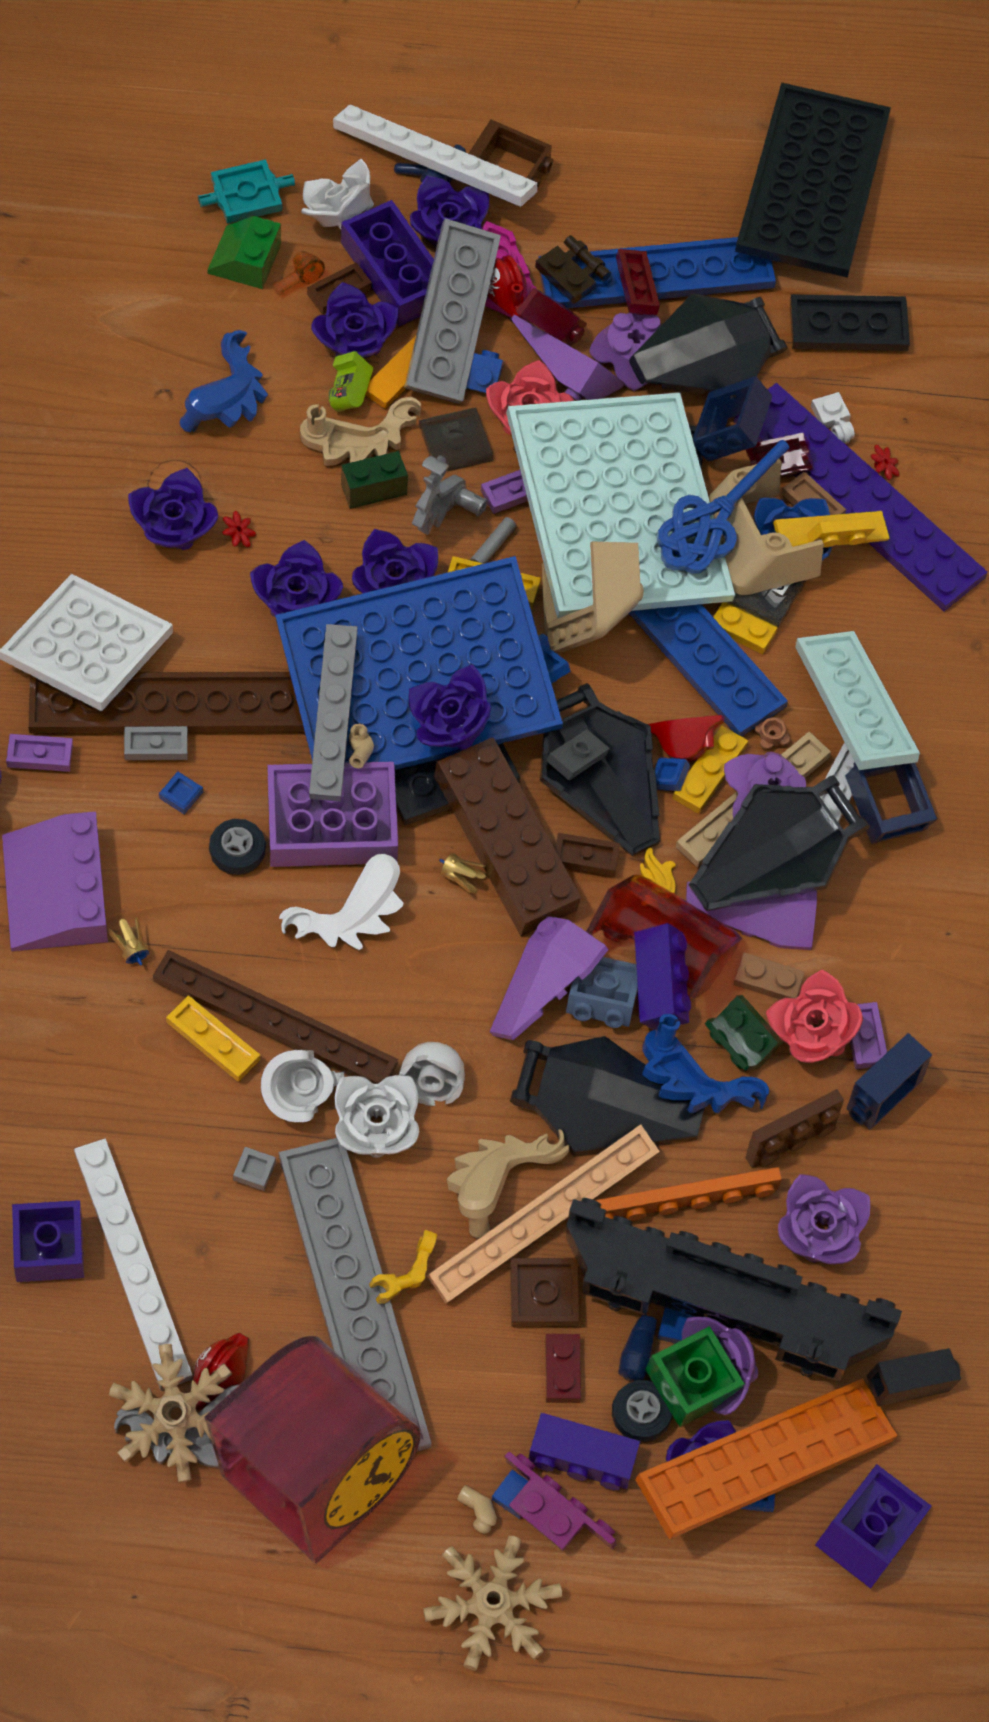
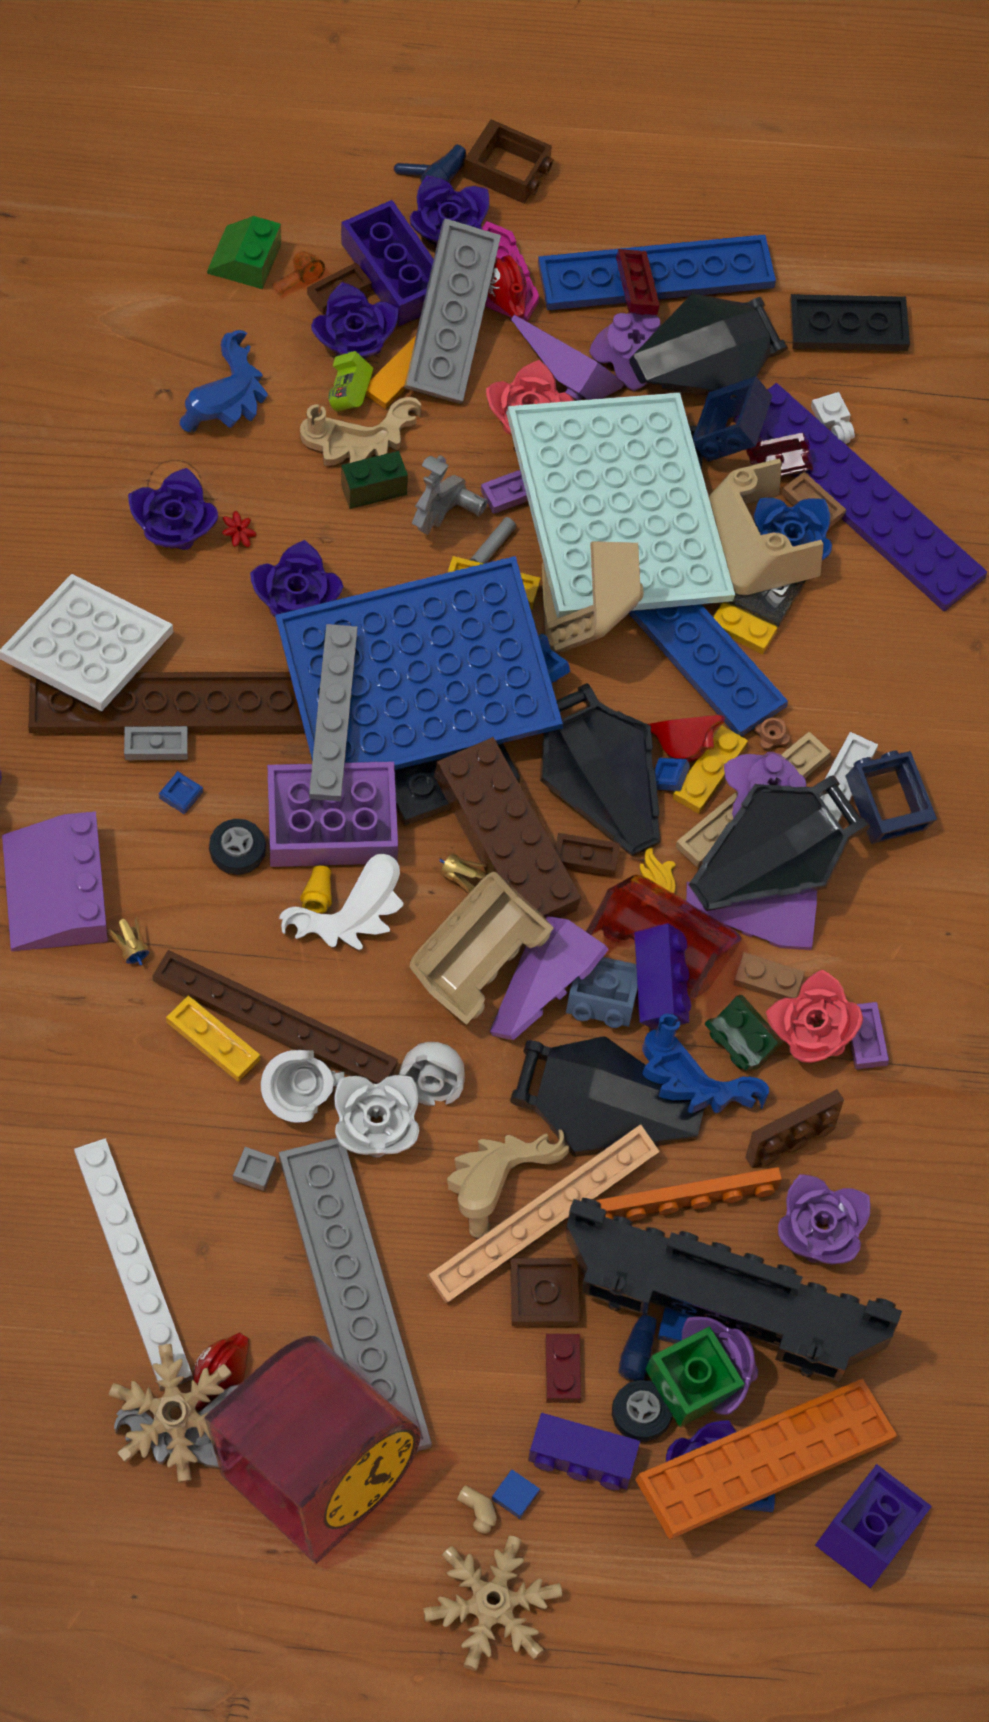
medium lavender plate [6,734,73,772] -> none
dark purple brick [12,1200,84,1282] -> none
teal plate [198,159,295,224] -> none
white brick [301,159,374,229] -> none
white plate [333,105,537,207] -> none
tan arm [349,724,374,769] -> none
dark purple brick [352,529,438,594] -> none
yellow piece [369,1230,437,1304] -> none
dark purple brick [409,664,491,749] -> none
clear smoke tile [419,407,493,472] -> none
blue bracket [466,350,505,393] -> none
magenta bracket [504,1452,617,1551] -> none
dark red slope [516,288,587,347] -> none
dark brown plate [535,235,611,304] -> none
dark grey plate [546,729,610,780] -> none
blue piece [657,440,789,574] -> none
black plate [735,82,891,278] -> none
yellow bracket [773,511,890,547] -> none
light aqua plate [795,631,920,770] -> none
dark blue window [846,1033,932,1130] -> none
black brick [866,1348,961,1406] -> none
red plant [870,445,899,480] -> none
none -> yellow cone [300,865,332,914]
none -> tan windscreen [410,872,554,1025]

